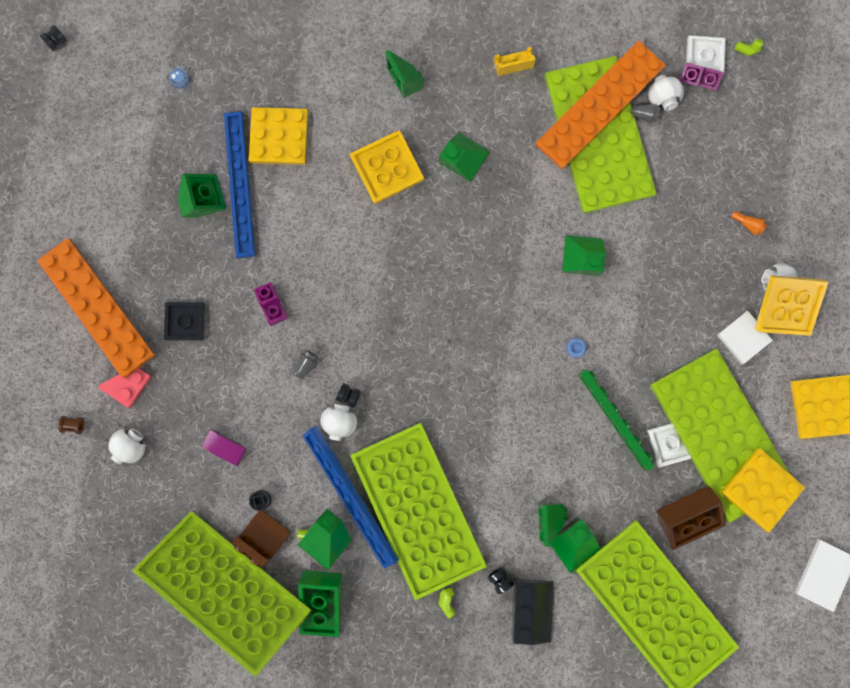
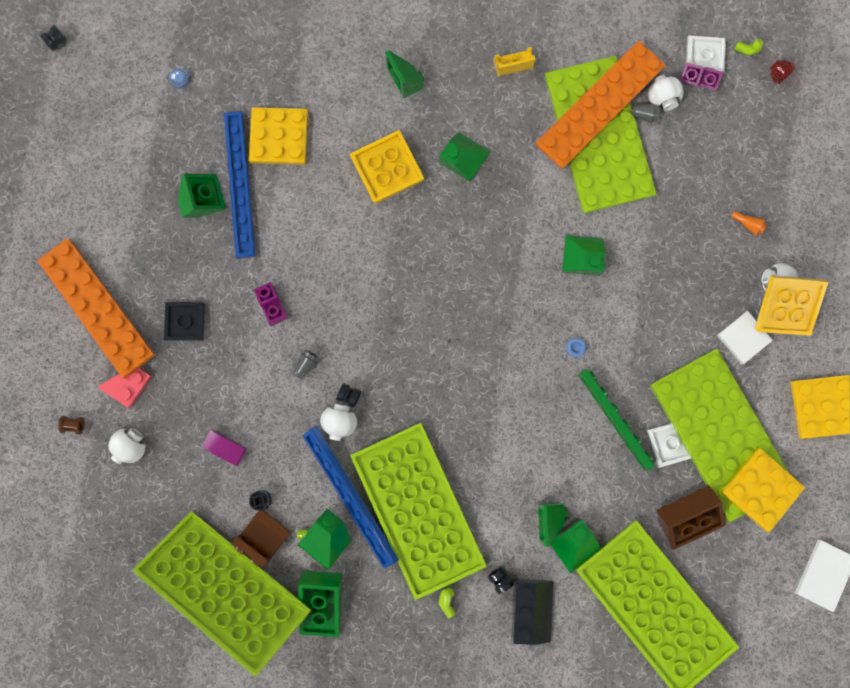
none -> clear red cone [770,59,795,84]

